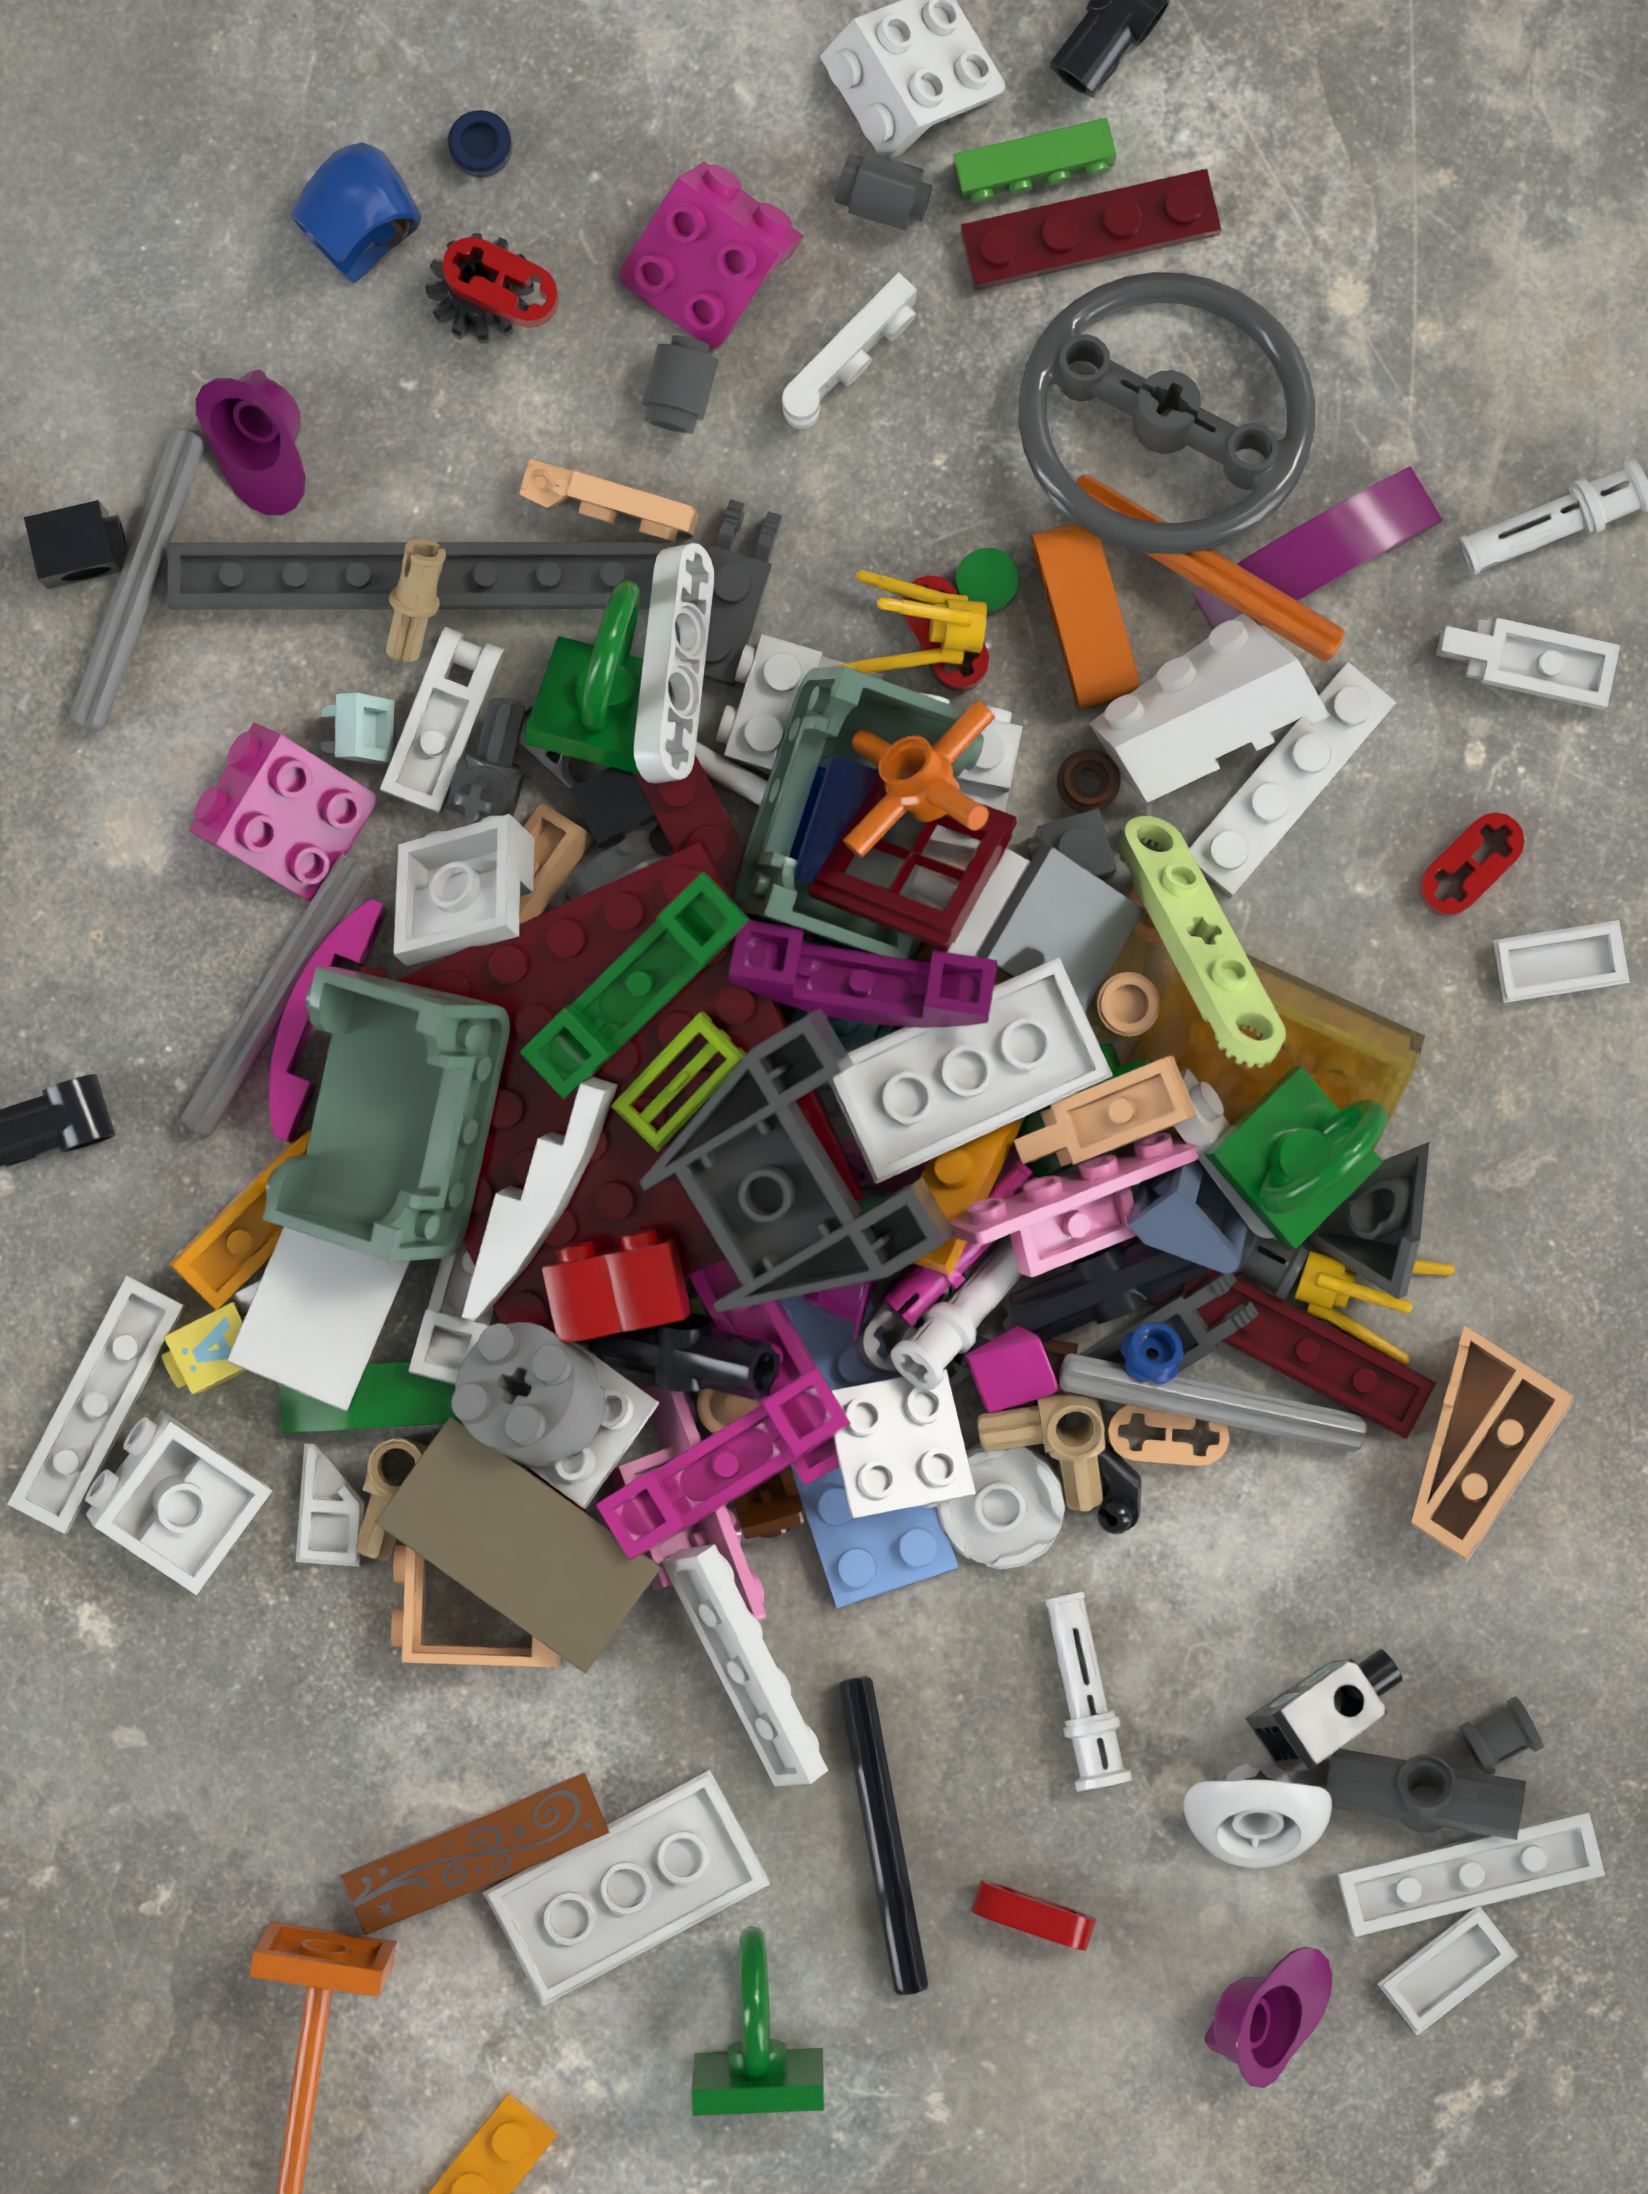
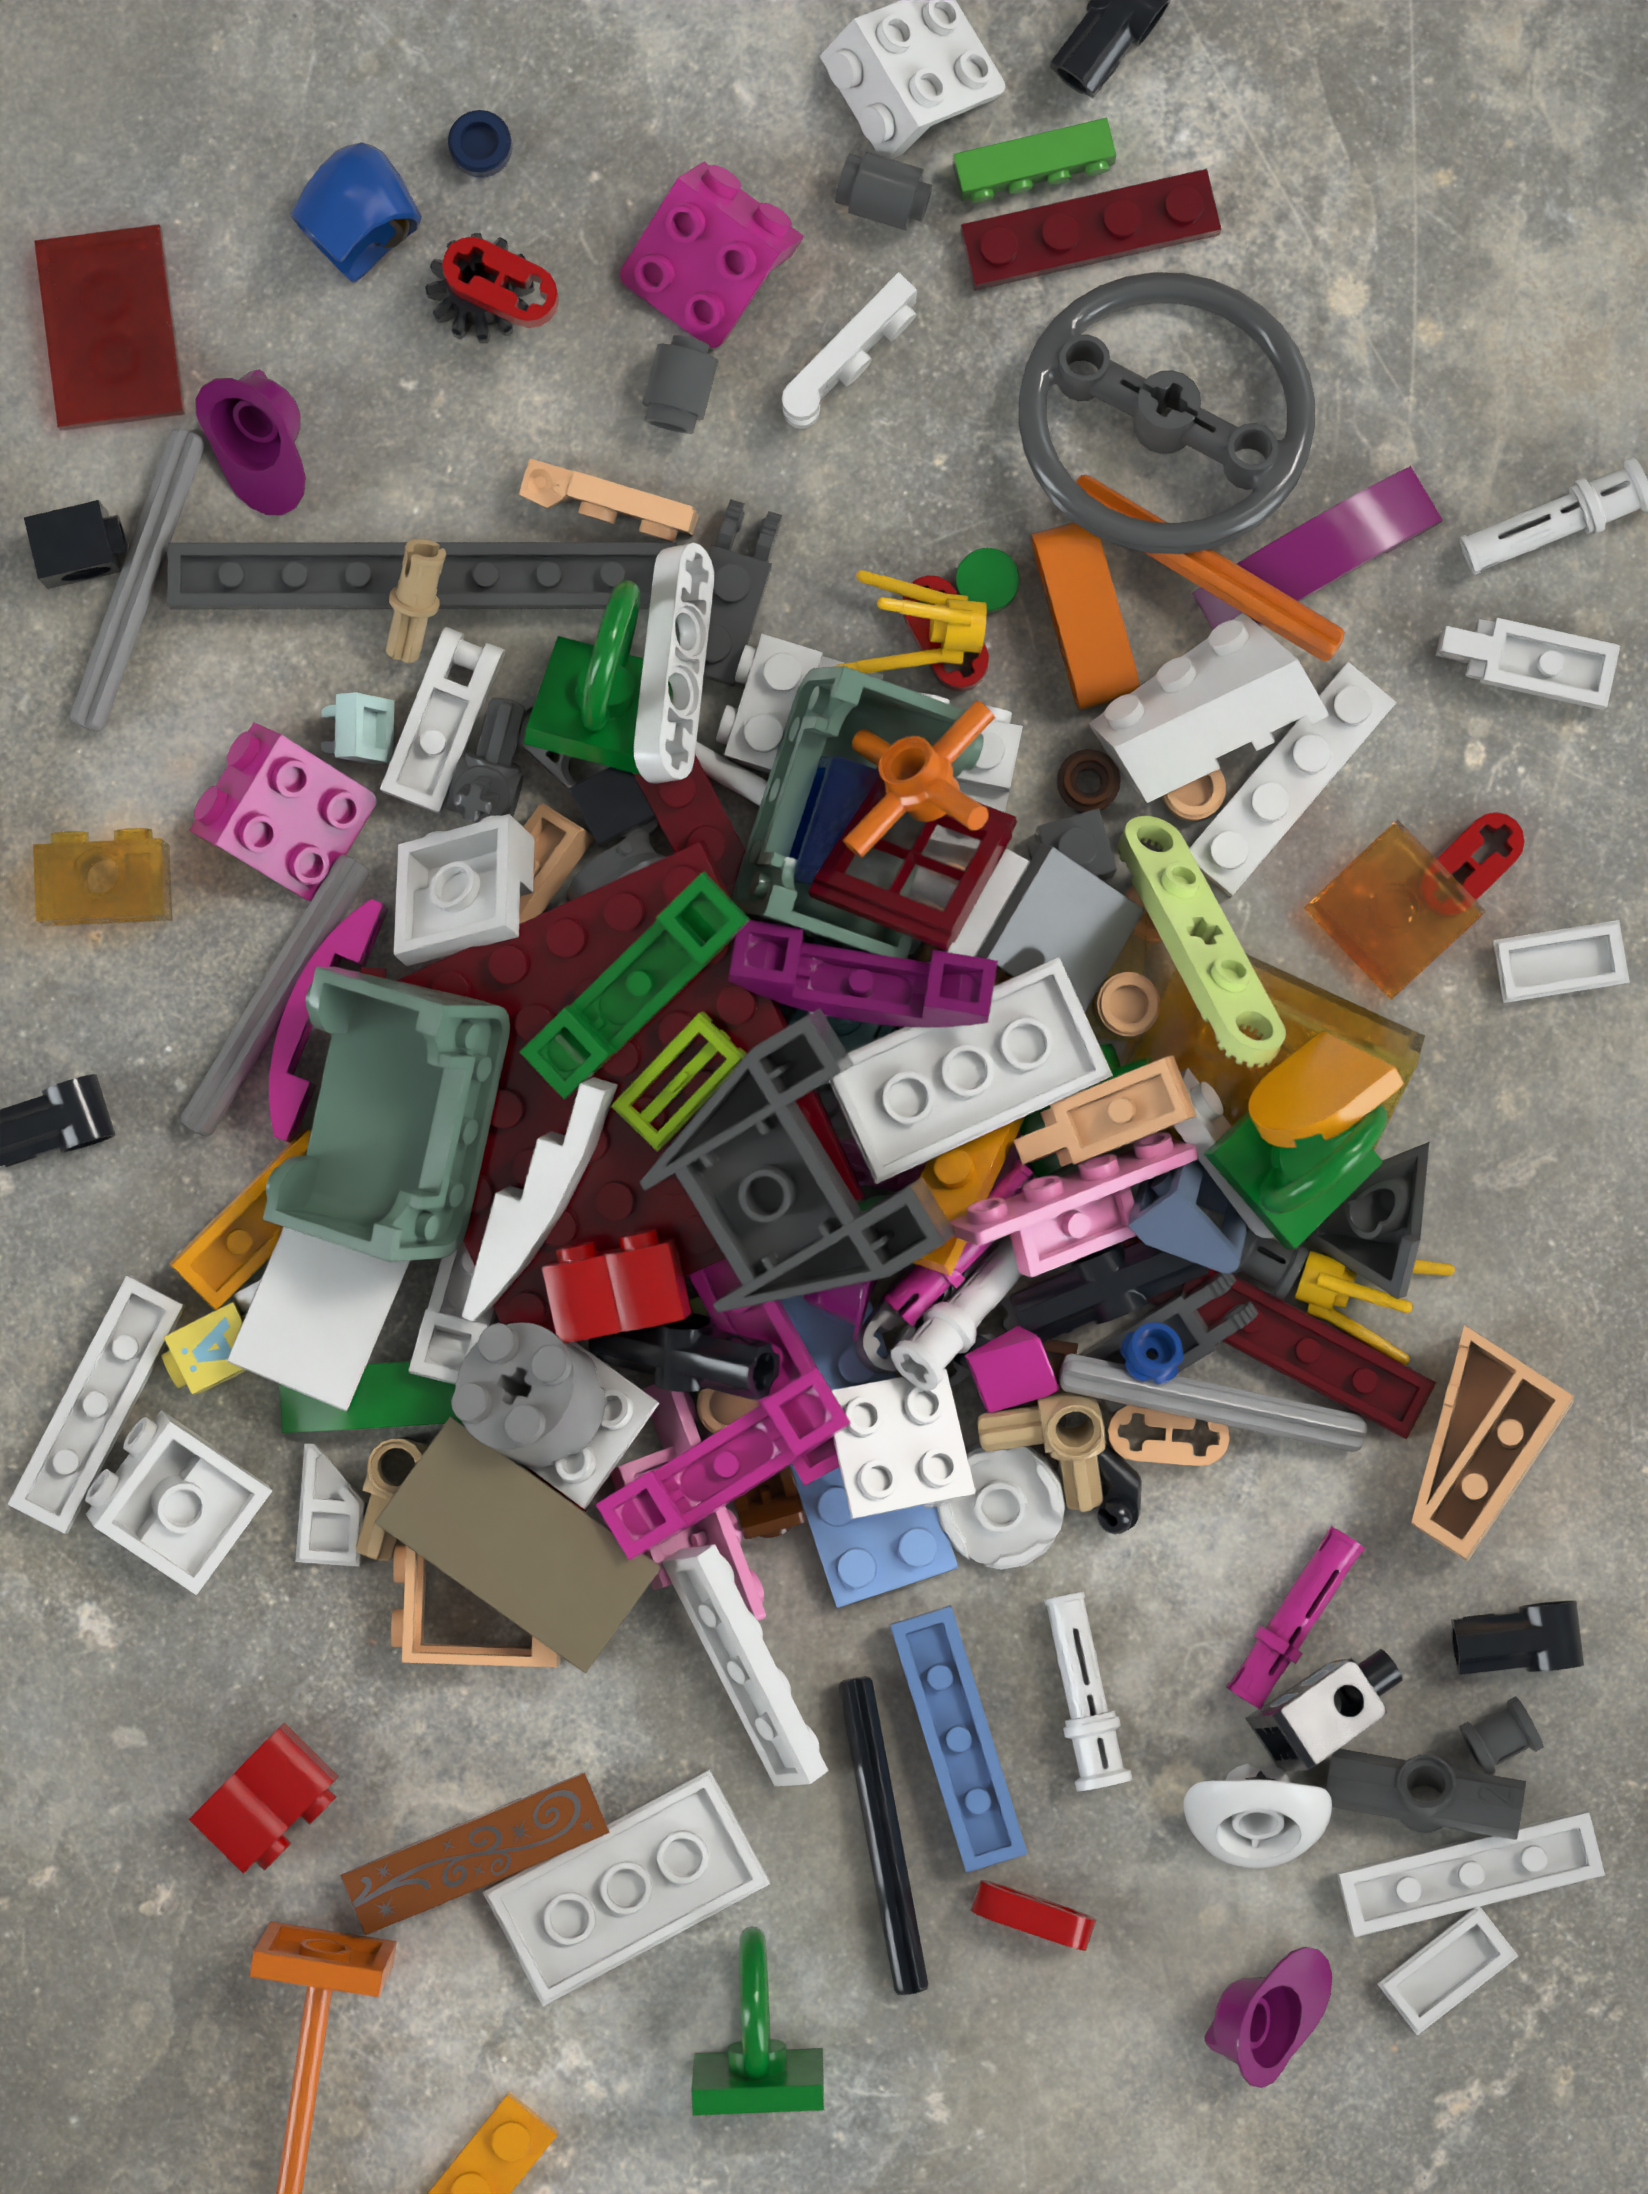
none -> clear yellow brick [33,828,173,927]
none -> clear red tile [34,224,186,431]
none -> red brick [188,1722,339,1874]
none -> medium blue plate [890,1605,1028,1873]
none -> light nougat tile [1162,769,1226,822]
none -> dark pink pin [1226,1526,1365,1710]
none -> light orange tile [1249,1031,1404,1148]
none -> clear orange tile [1304,819,1486,1000]
none -> black piece [1451,1600,1584,1675]

